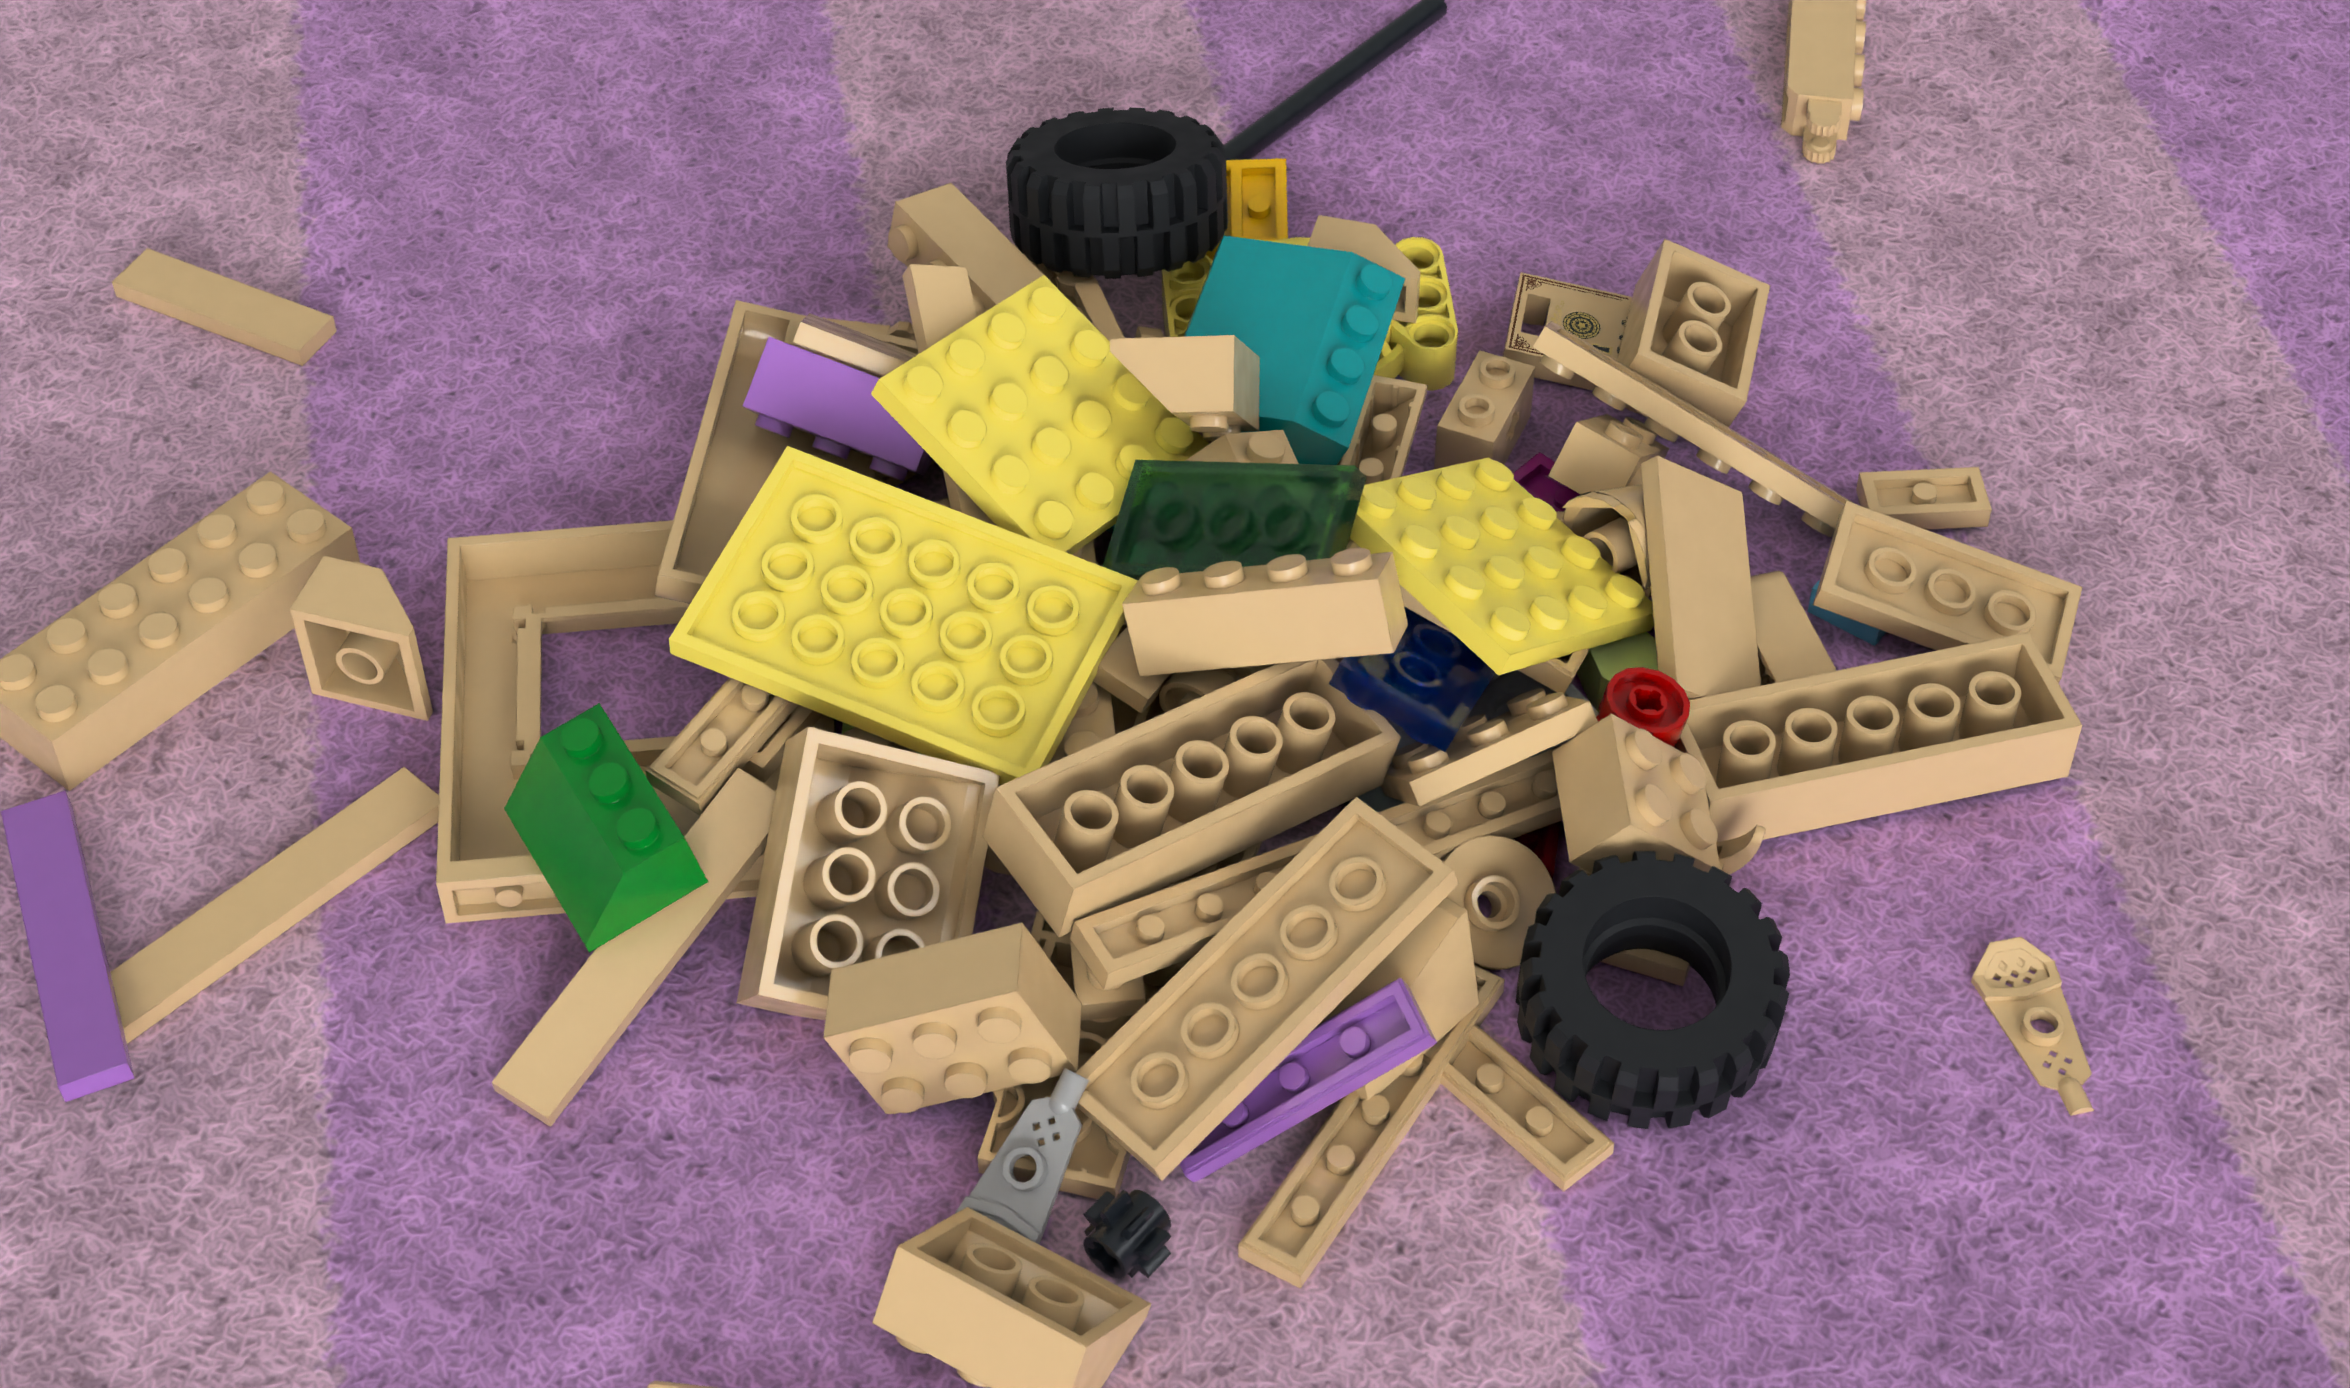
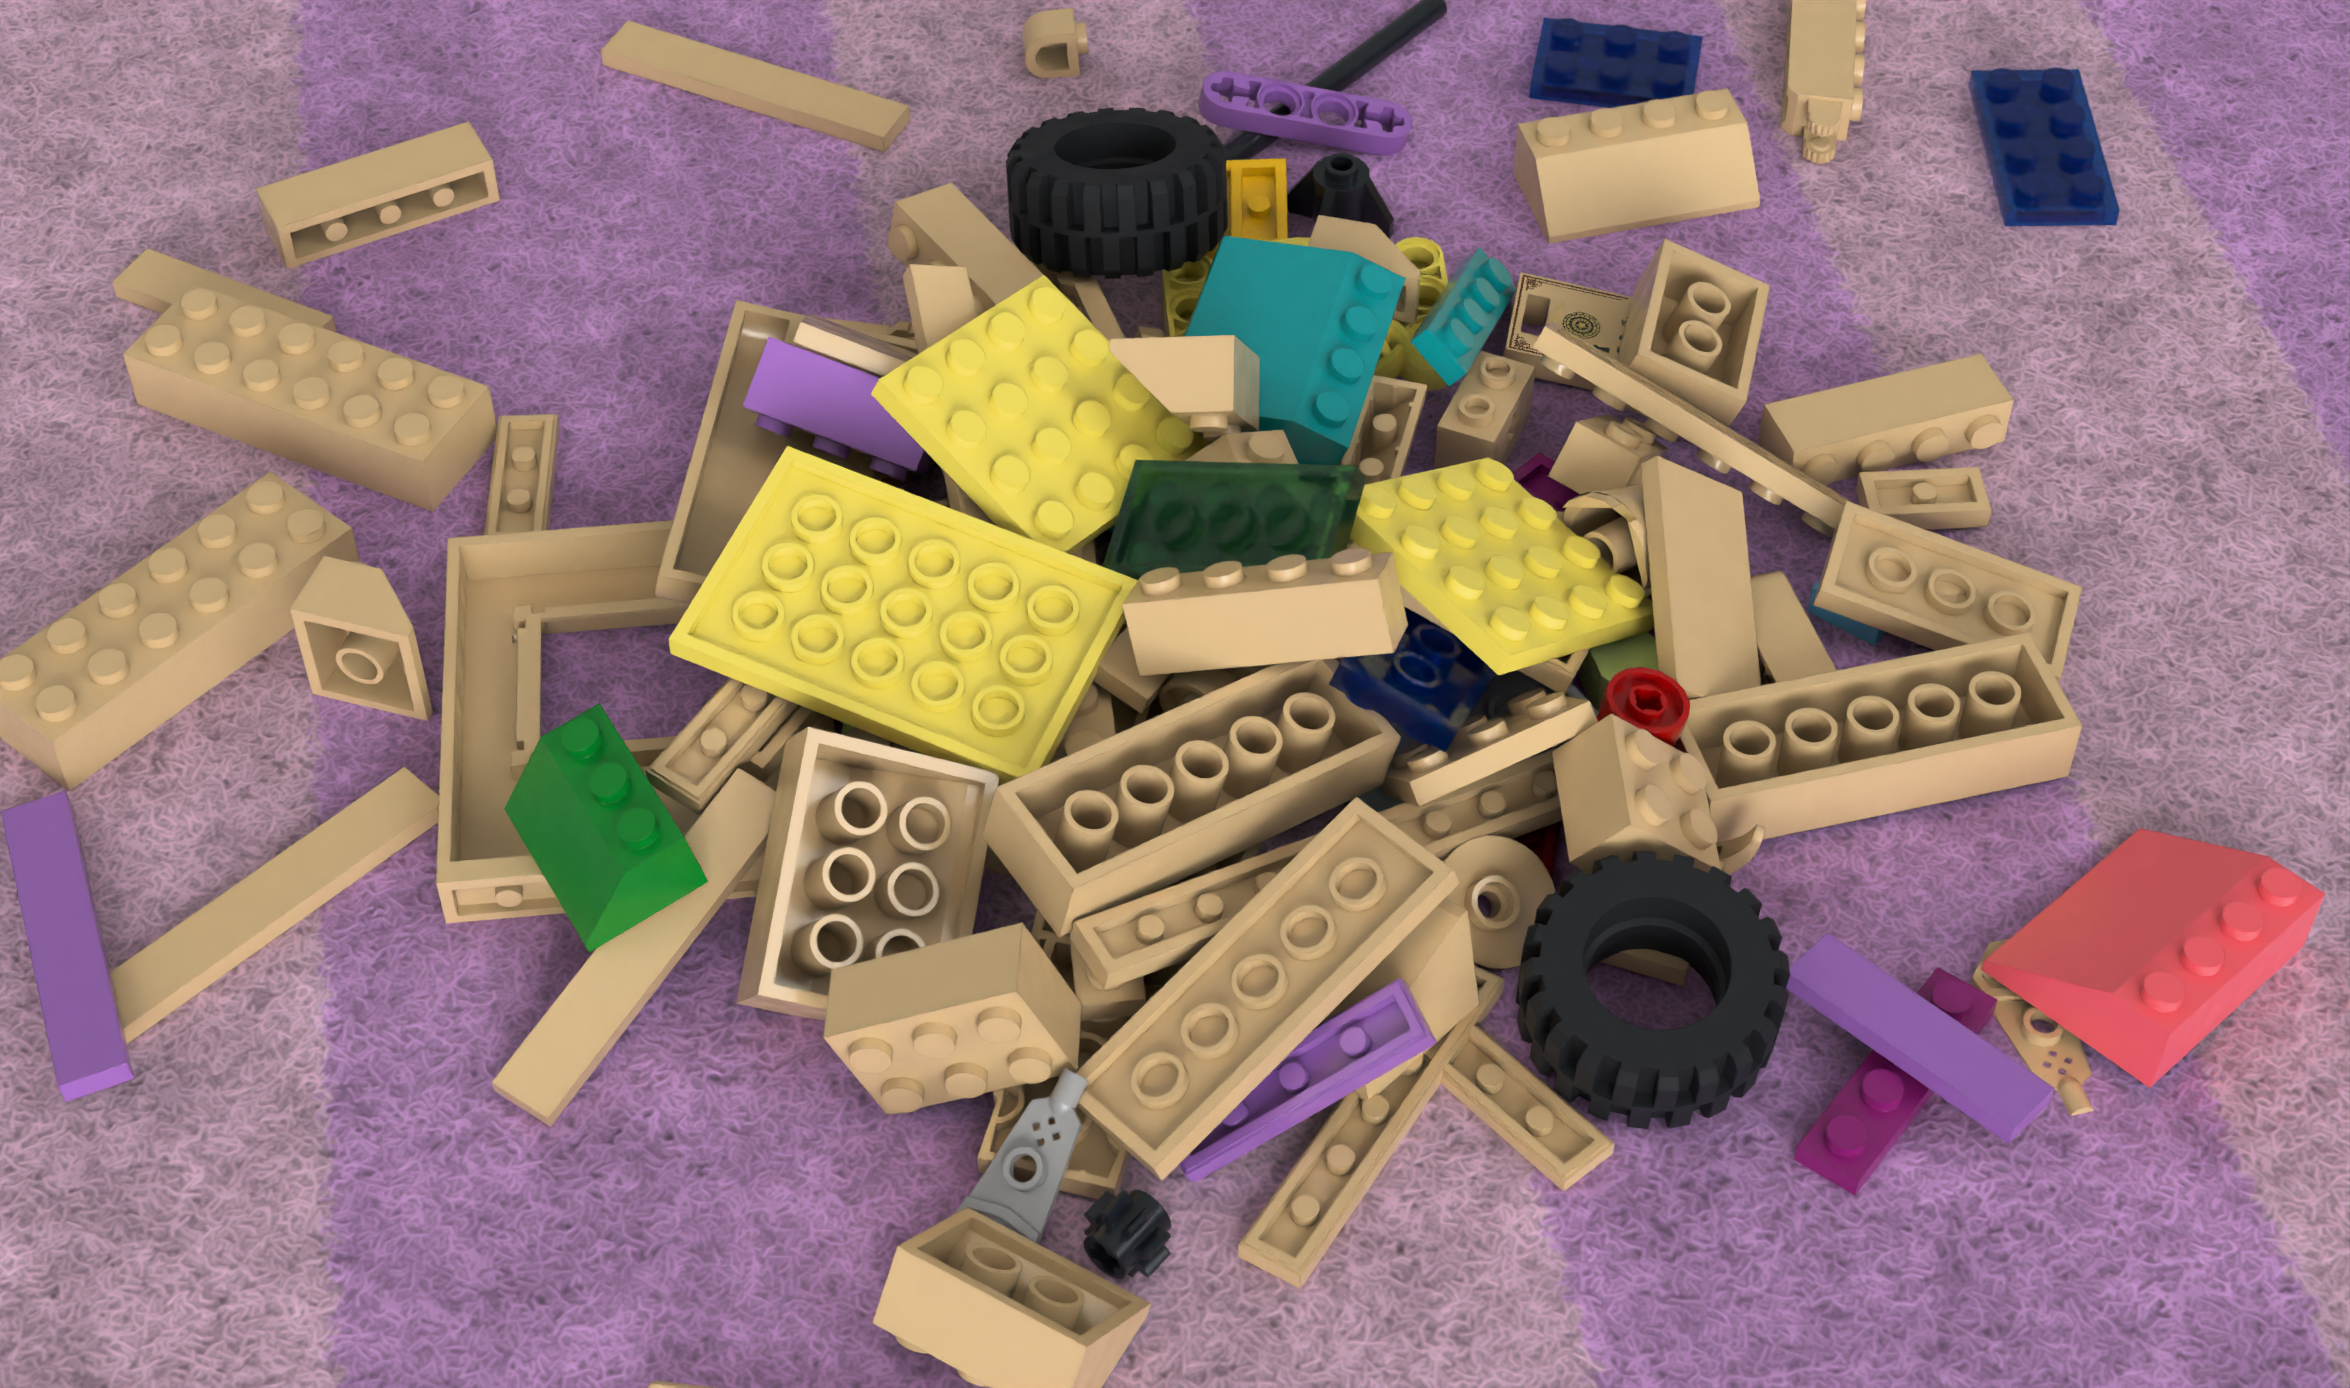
none -> tan brick [123,283,497,512]
none -> tan brick [256,121,500,269]
none -> tan tile [484,414,560,535]
none -> tan tile [601,20,910,152]
none -> tan plate [1022,8,1089,78]
none -> medium lavender beam [1198,71,1412,156]
none -> black brick [1287,153,1394,239]
none -> teal plate [1410,247,1516,387]
none -> tan slope [1513,88,1760,244]
none -> clear blue plate [1529,17,1703,108]
none -> tan brick [1758,354,2014,486]
none -> medium lavender tile [1786,932,2054,1144]
none -> magenta plate [1794,967,1998,1195]
none -> clear blue plate [1968,68,2120,226]
none -> coral slope [1981,828,2325,1088]

